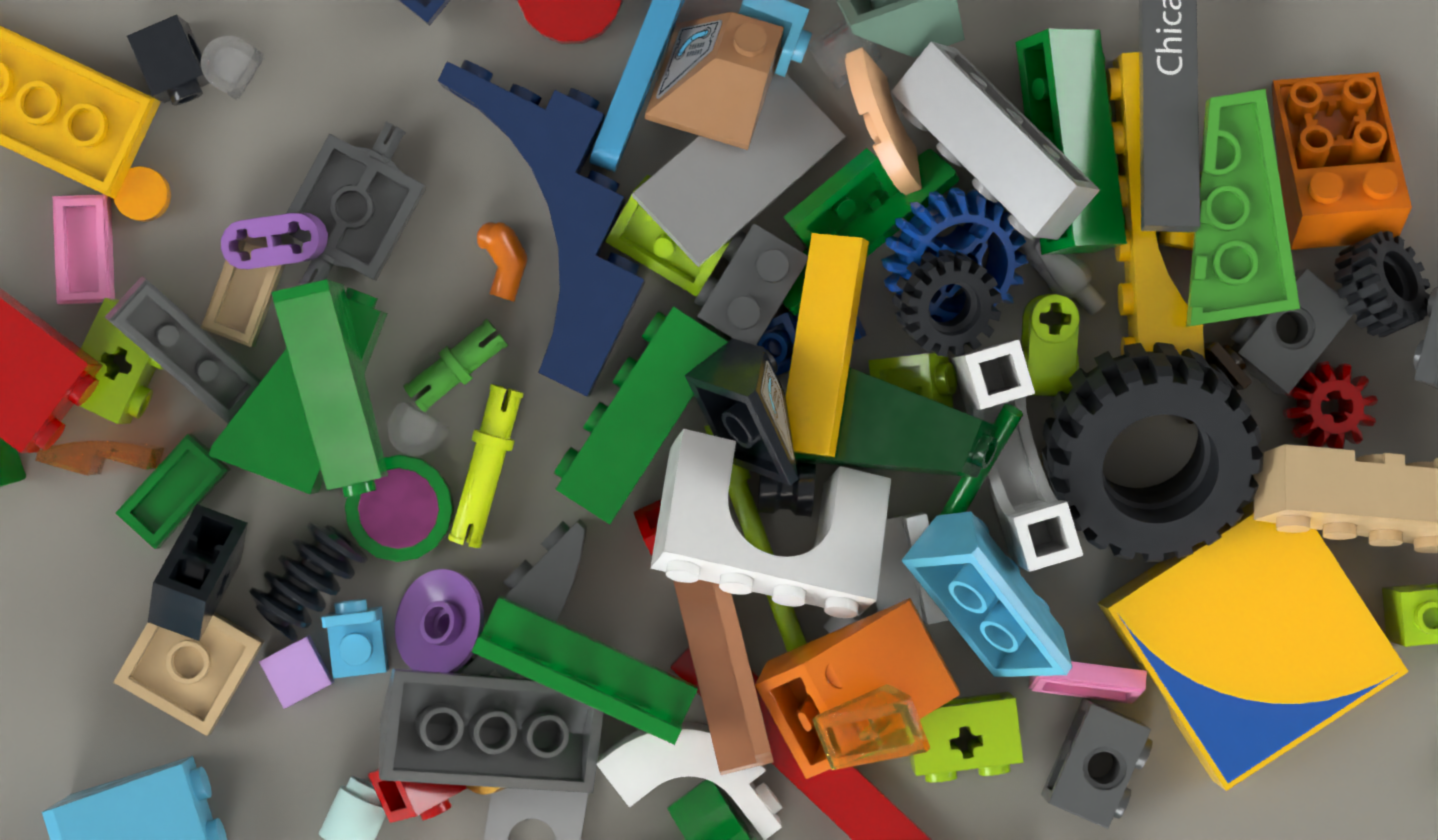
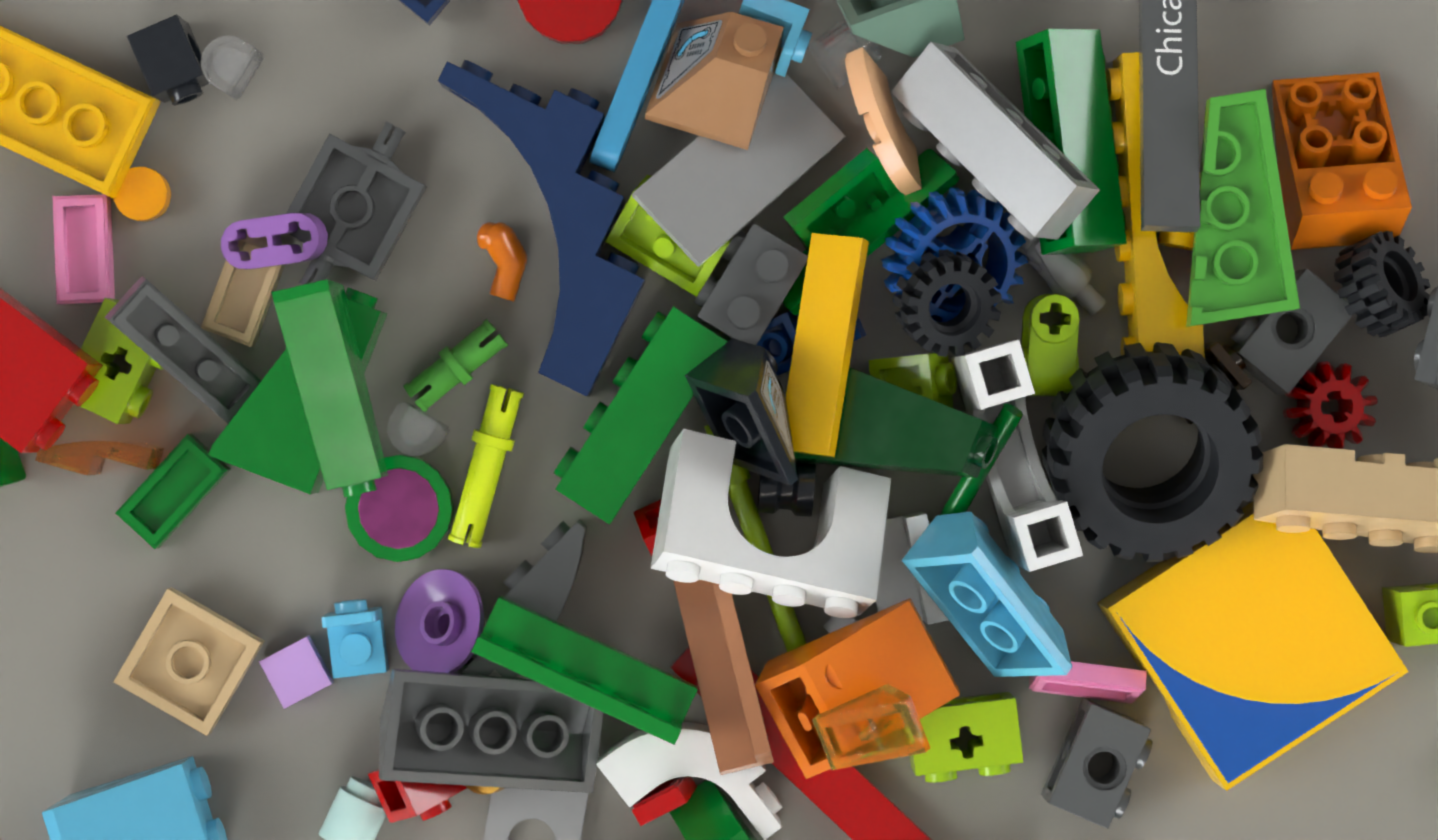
black brick [148,504,248,641] -> none
black piece [249,522,368,641] -> none
none -> red tile [632,776,697,826]

